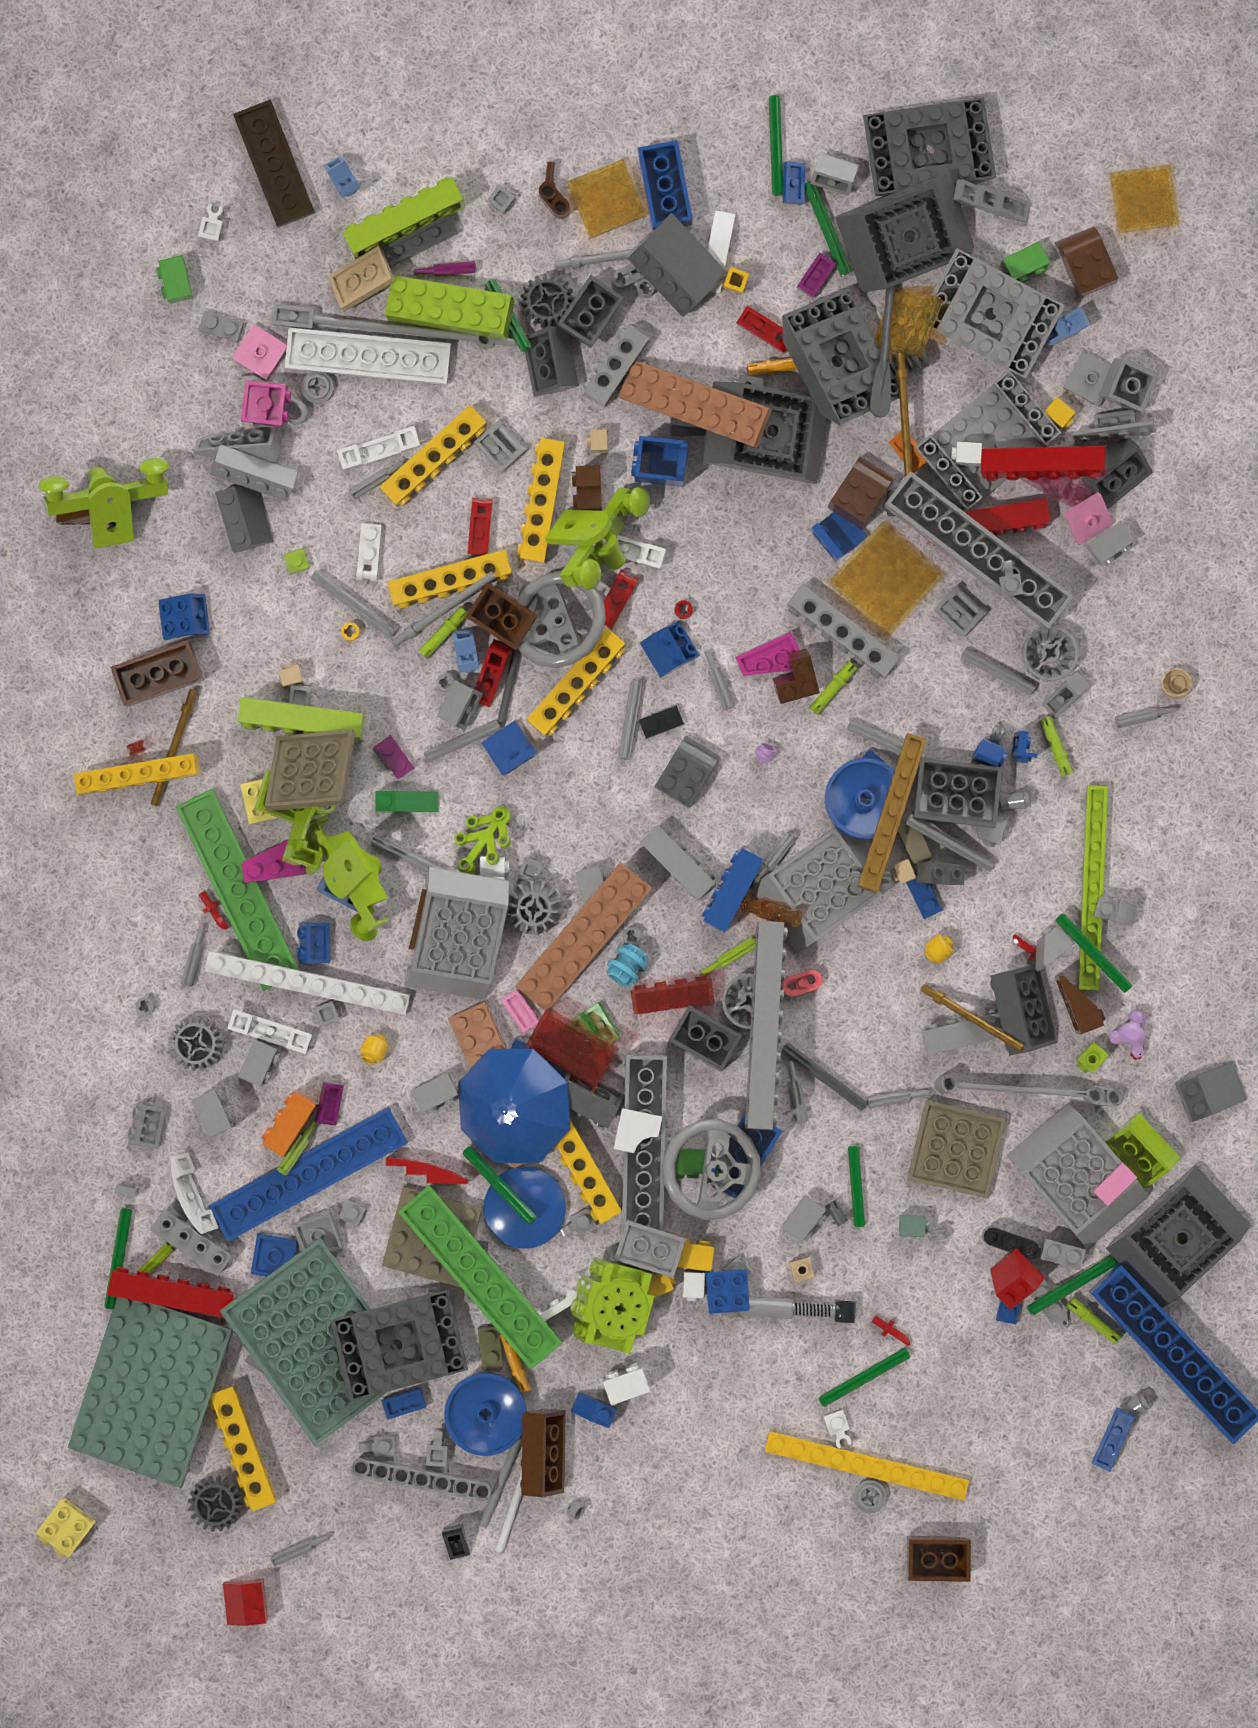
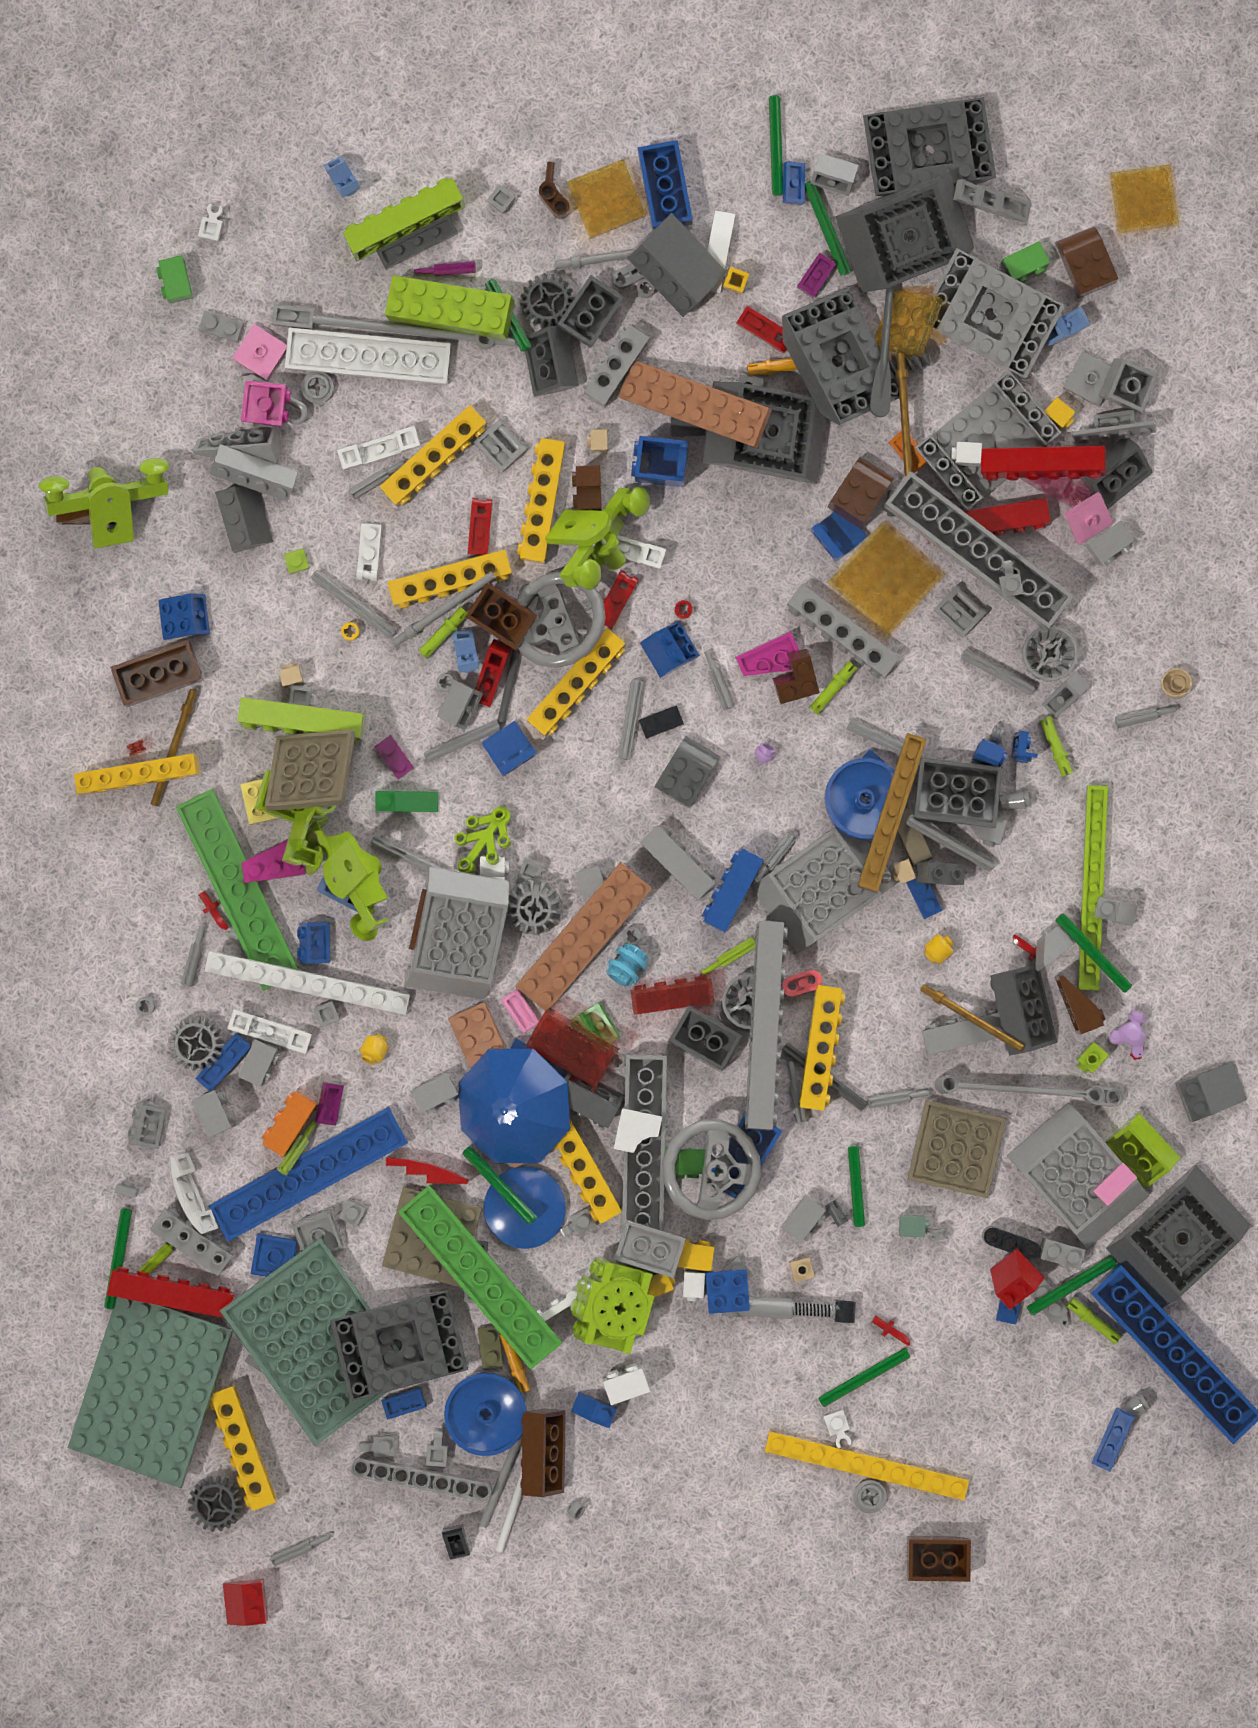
light yellow brick [36,1497,96,1558] -> none
dark brown plate [233,99,315,228] -> none
tan plate [328,246,395,312] -> none
clear orange piece [740,896,802,927] -> none
none -> blue plate [195,1032,252,1092]
none -> yellow brick [798,985,845,1111]

